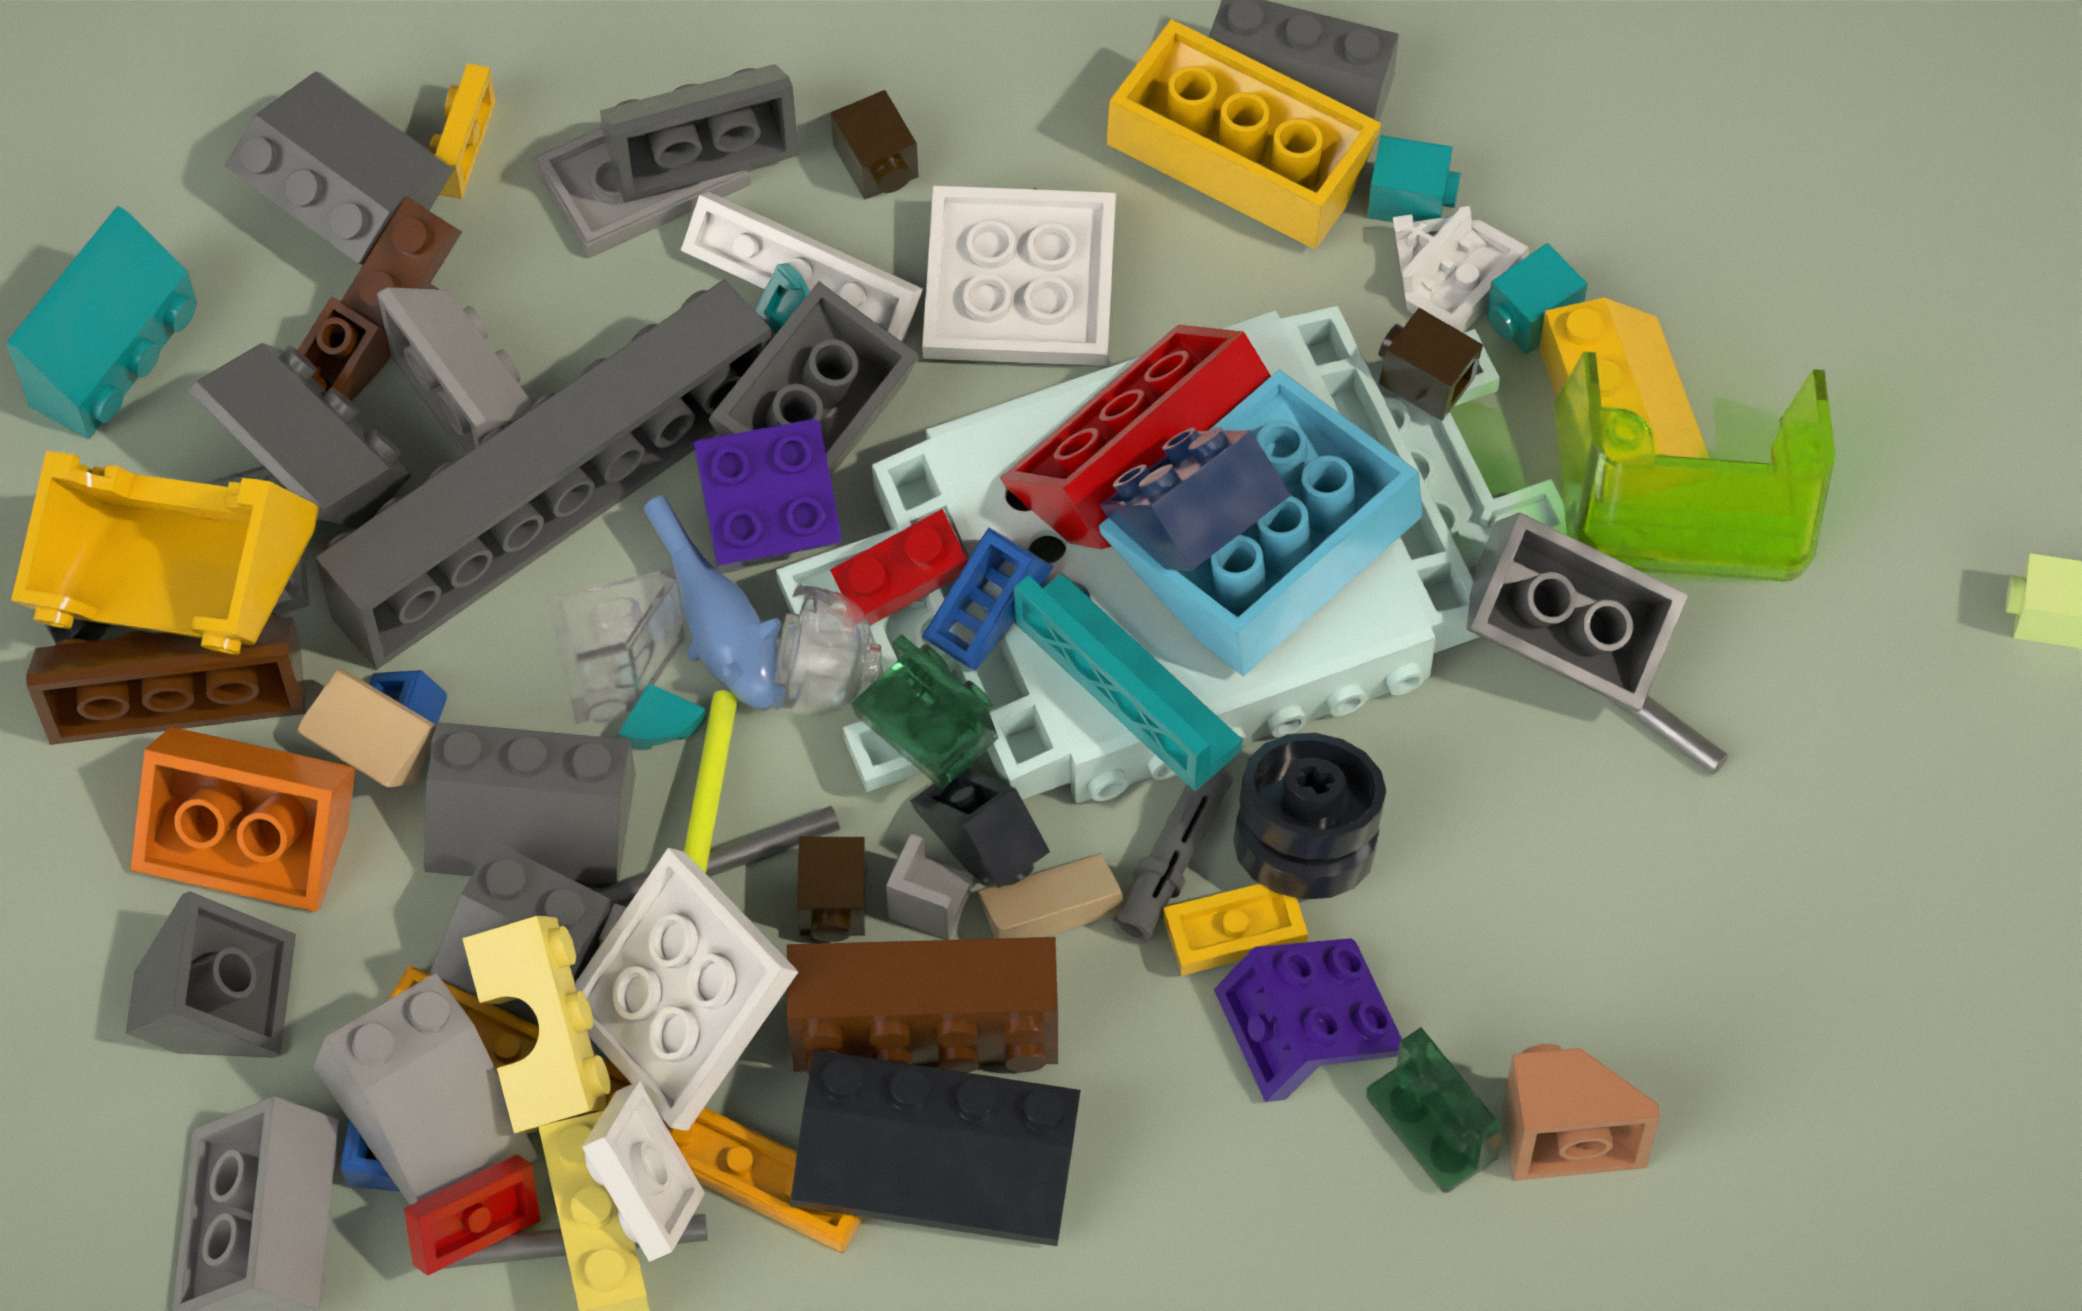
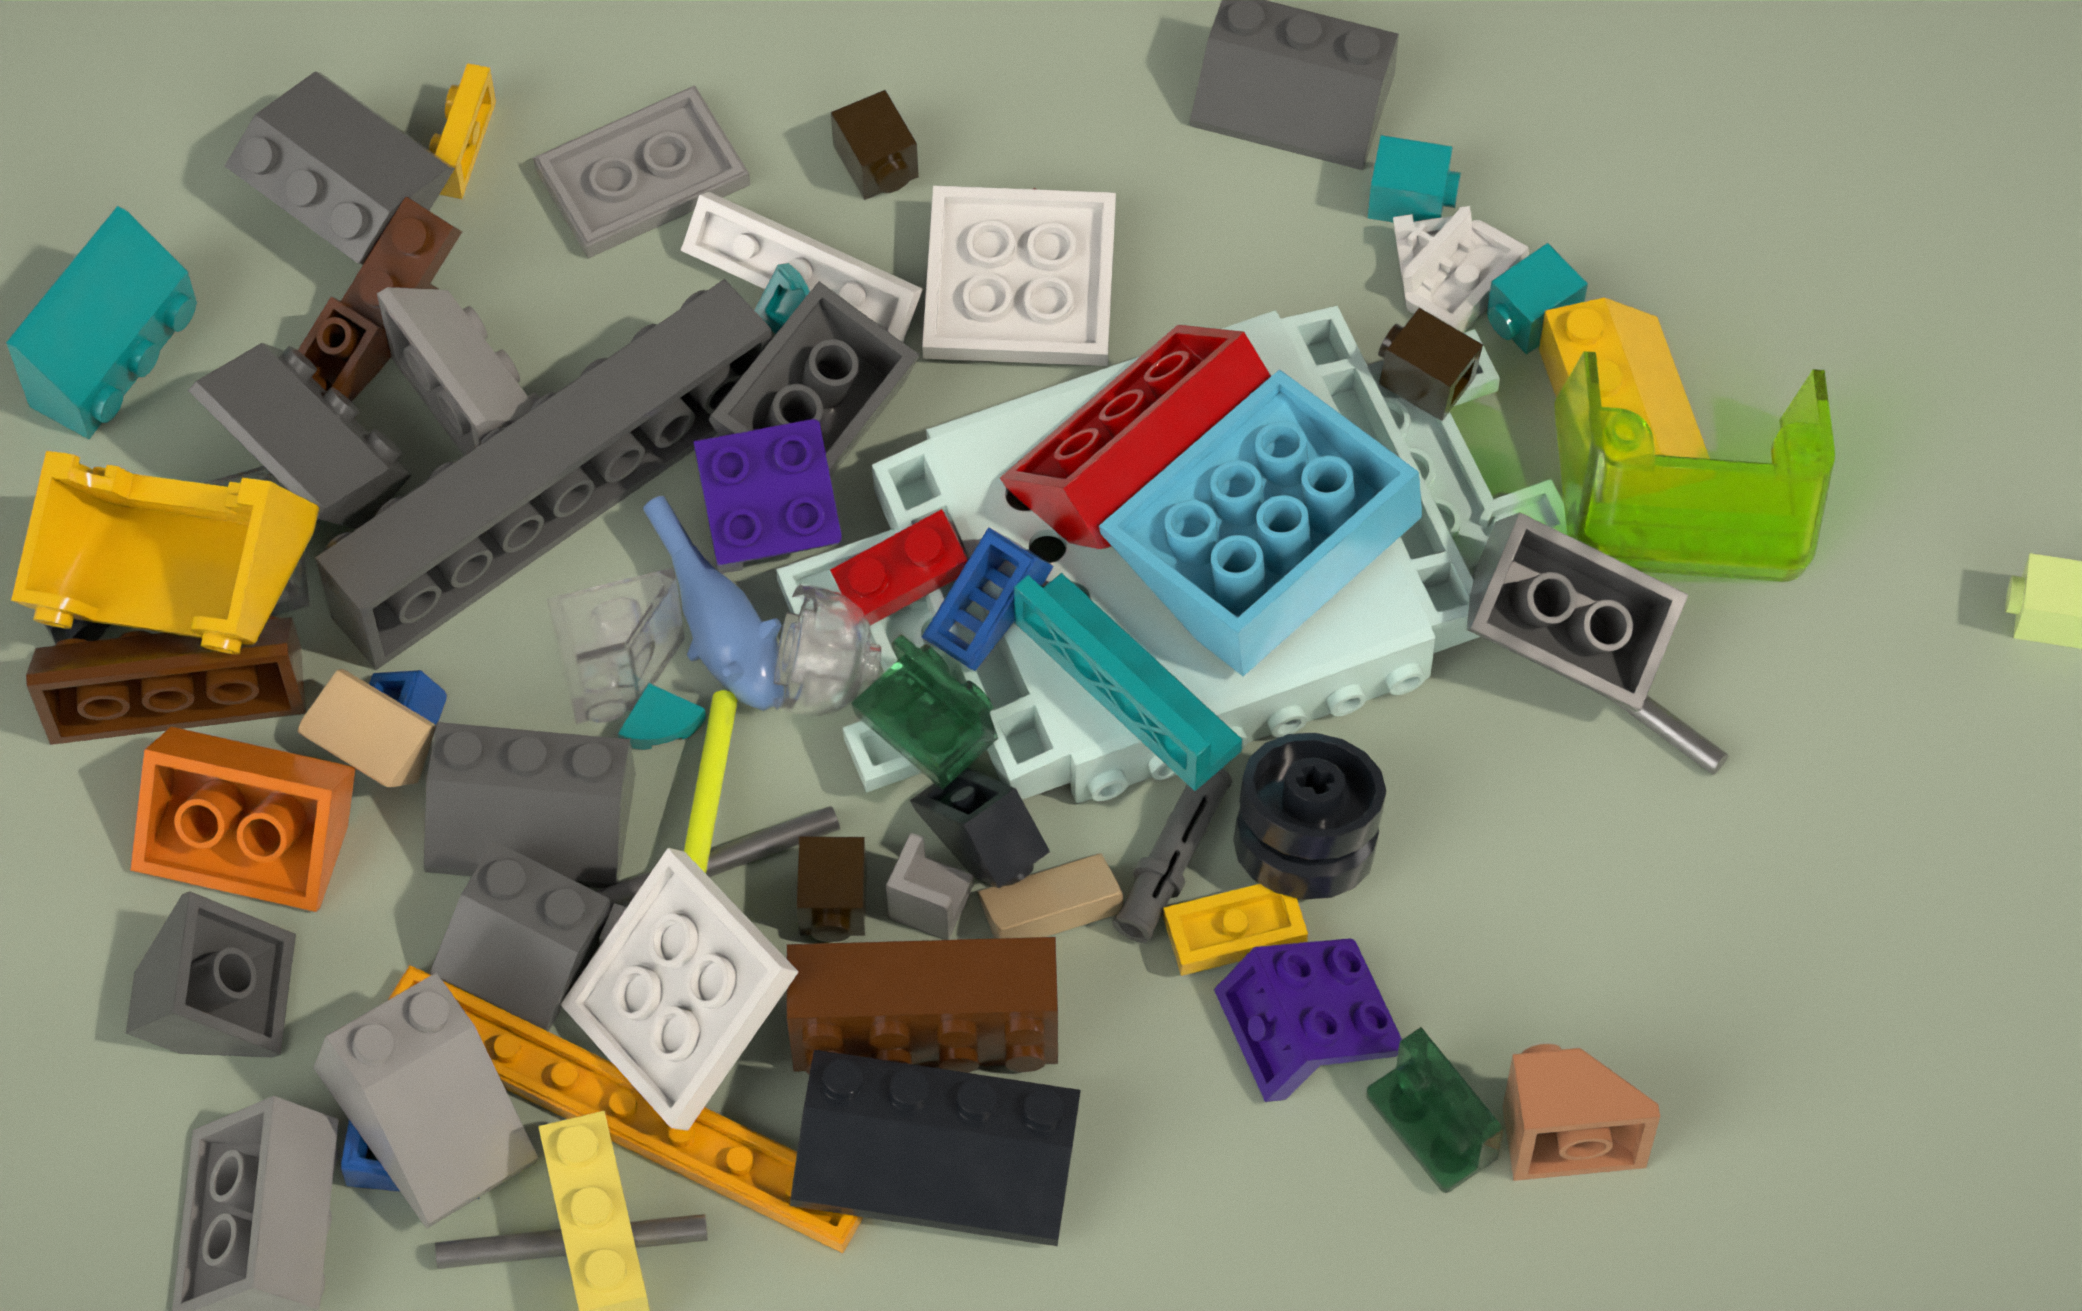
red plate [404,1154,541,1276] -> none
light yellow arch [462,916,611,1133] -> none
white plate [582,1081,705,1262] -> none
dark grey slope [600,64,799,203] -> none
dark blue slope [1099,427,1291,571] -> none
yellow slope [1107,19,1381,250] -> none

